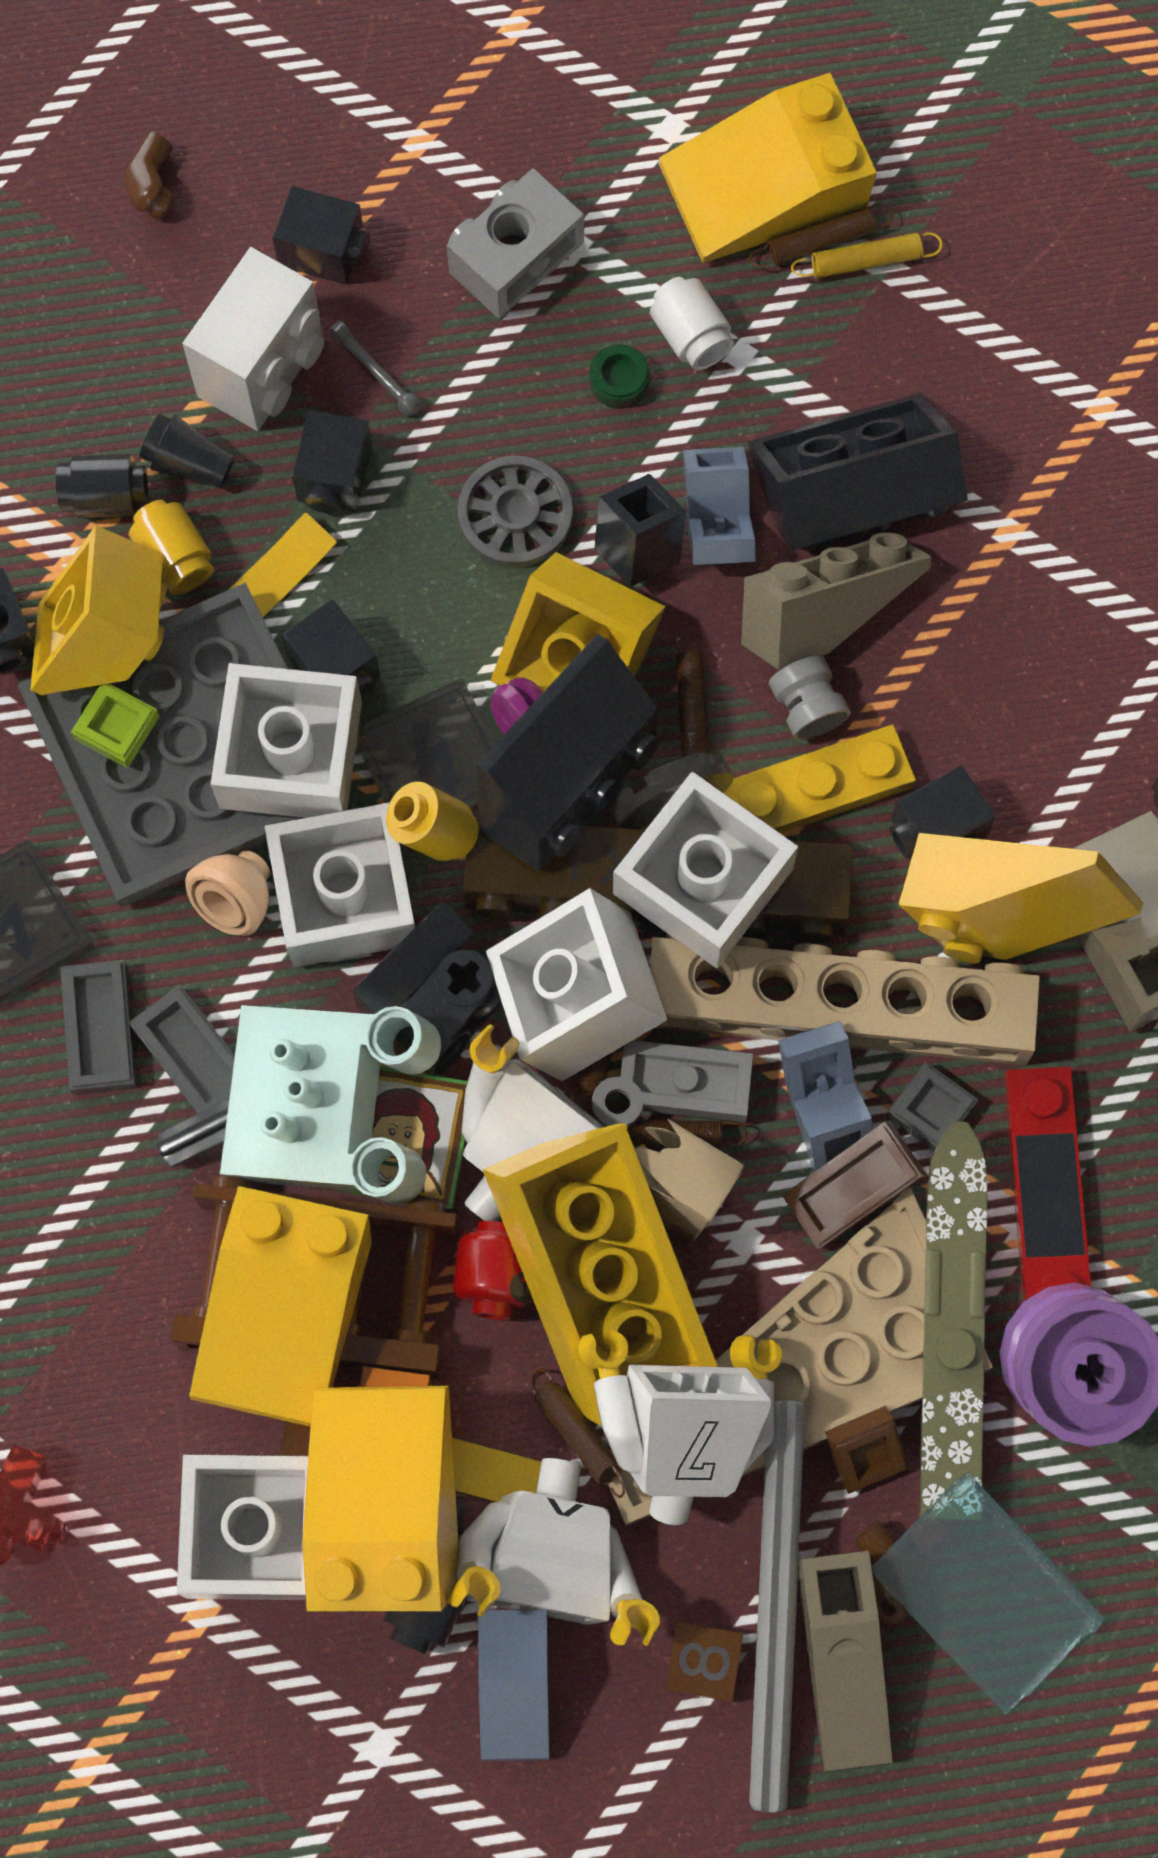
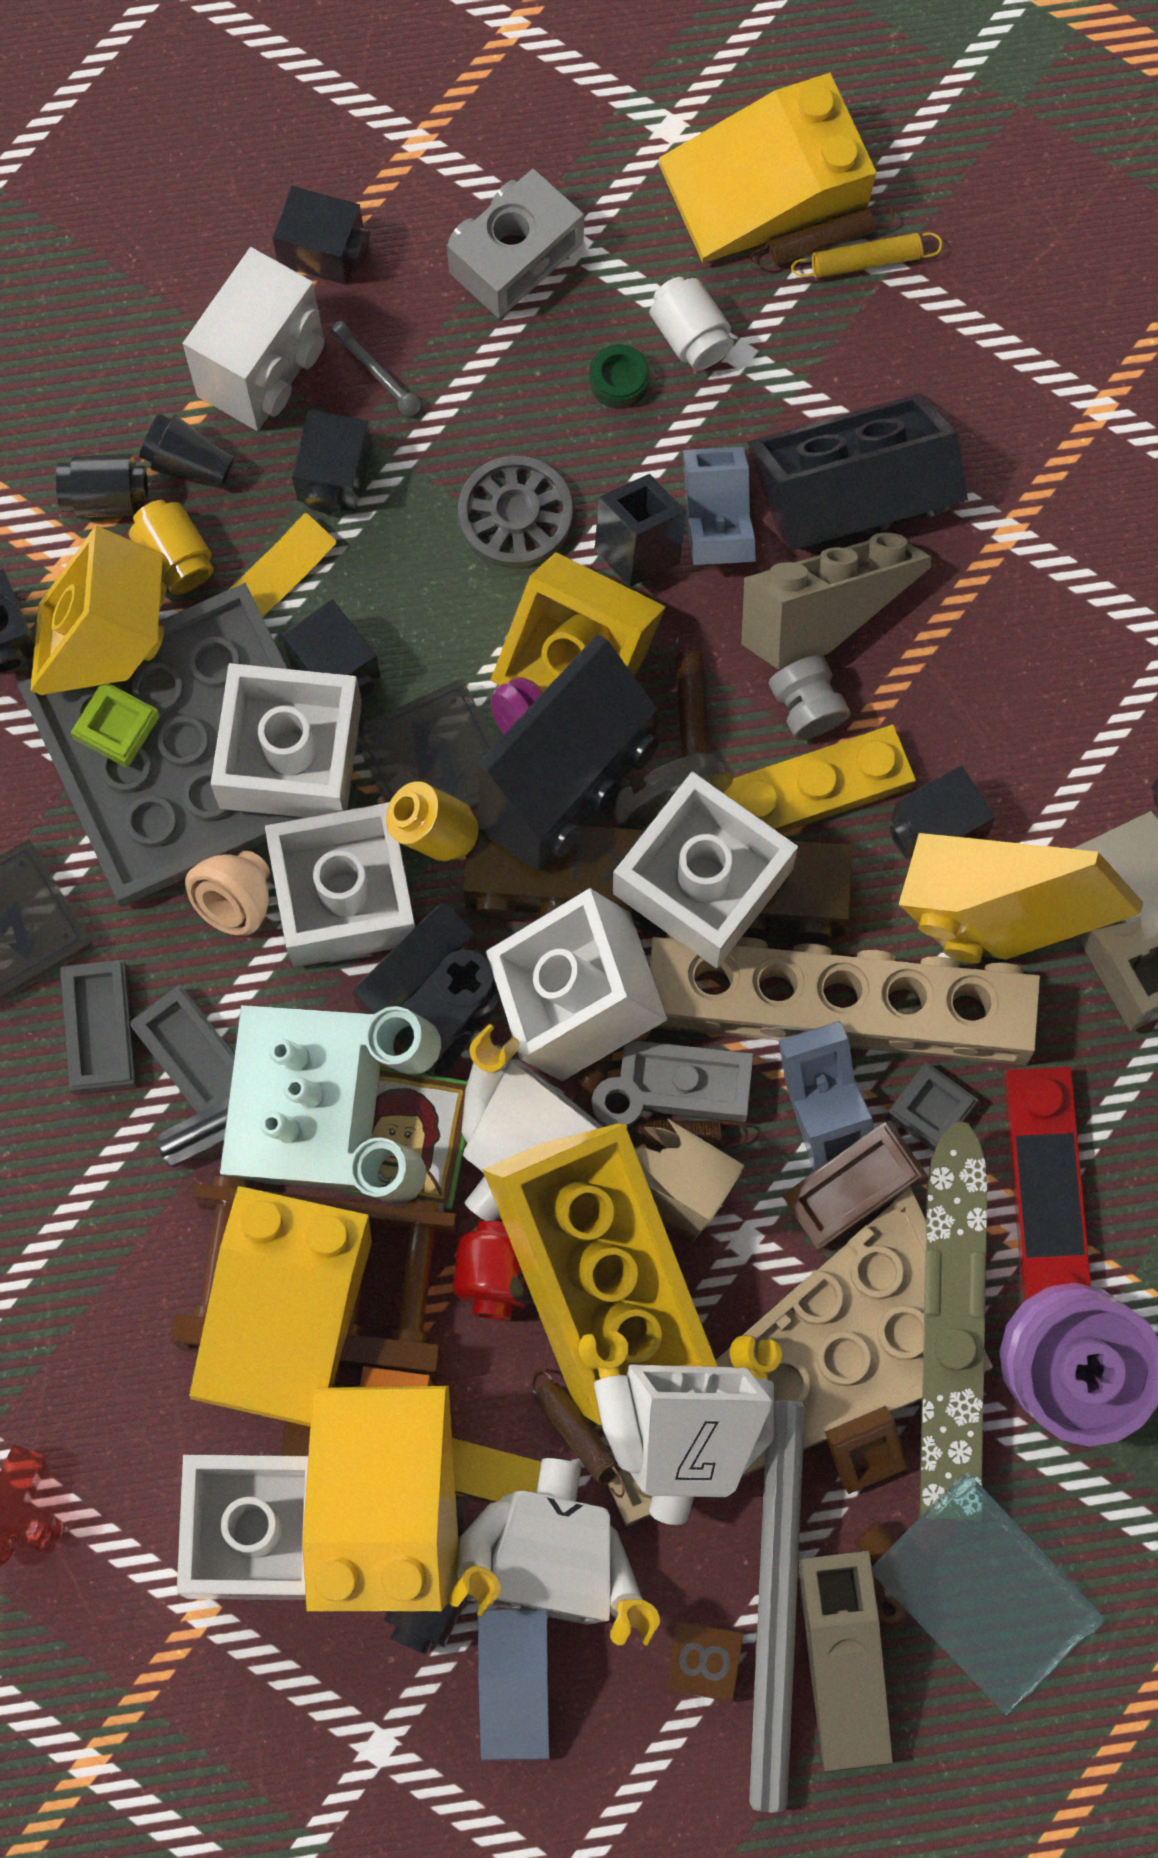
reddish brown arm [124,132,175,219] -> none

